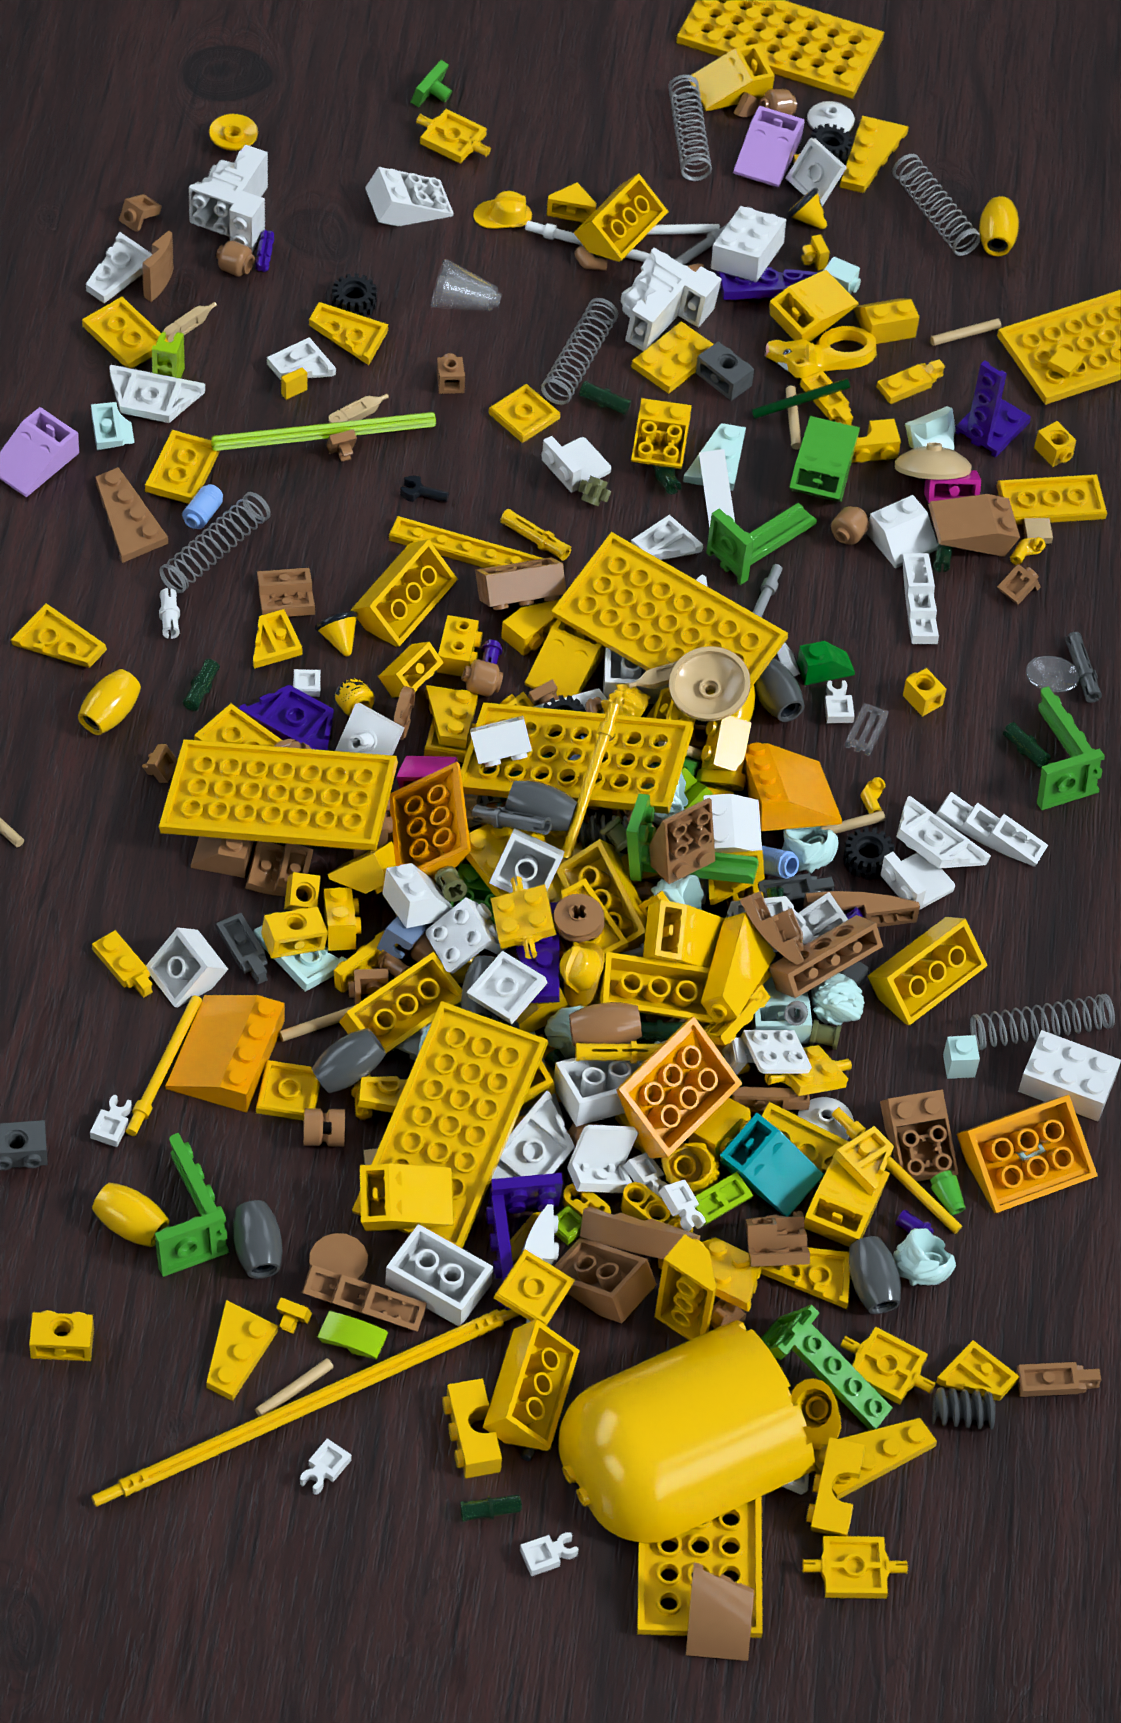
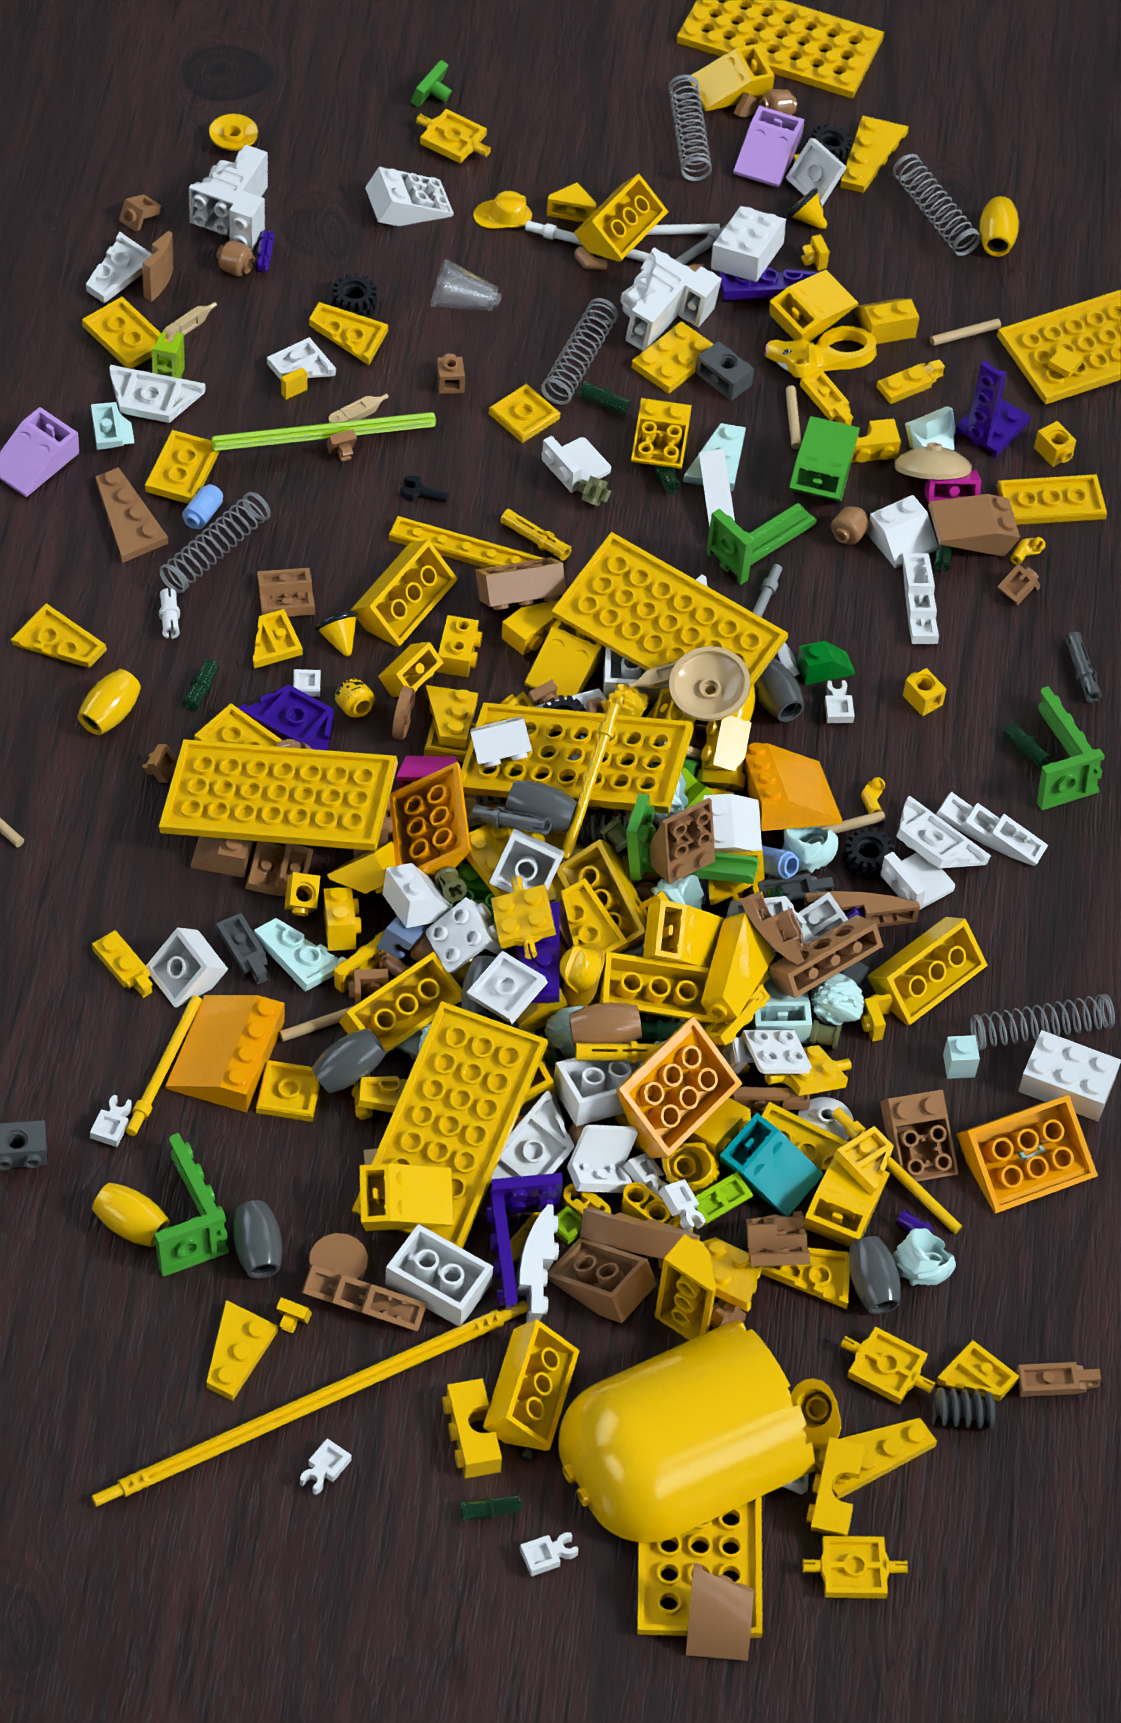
yellow brick [29,1311,94,1361] -> none
tan bar [255,1358,334,1417] -> none
yellow brick [261,907,328,959] -> none
medium nougat wheel [304,1108,345,1147] -> none
lime slope [318,1311,388,1359] -> none
white tile [335,703,404,756] -> none
medium nougat head [462,659,503,697] -> none
dark purple pin [481,640,502,664] -> none
yellow tile [494,1249,575,1326] -> none
medium nougat piece [554,894,605,943] -> none
white wing [631,515,703,560] -> none
dark green bar [752,378,851,419] -> none
bright green bracket [761,1305,892,1430] -> none
light grey hinge [784,1001,808,1026] -> none
white dish [807,101,855,133] -> none
light aqua brick [824,256,861,294] -> none
clear tile [845,703,889,756] -> none
bright green cone [930,1170,966,1215] -> none
tan tile [1023,518,1053,544] -> none
clear dish [1026,656,1079,692] -> none
none -> yellow bracket [861,994,893,1042]

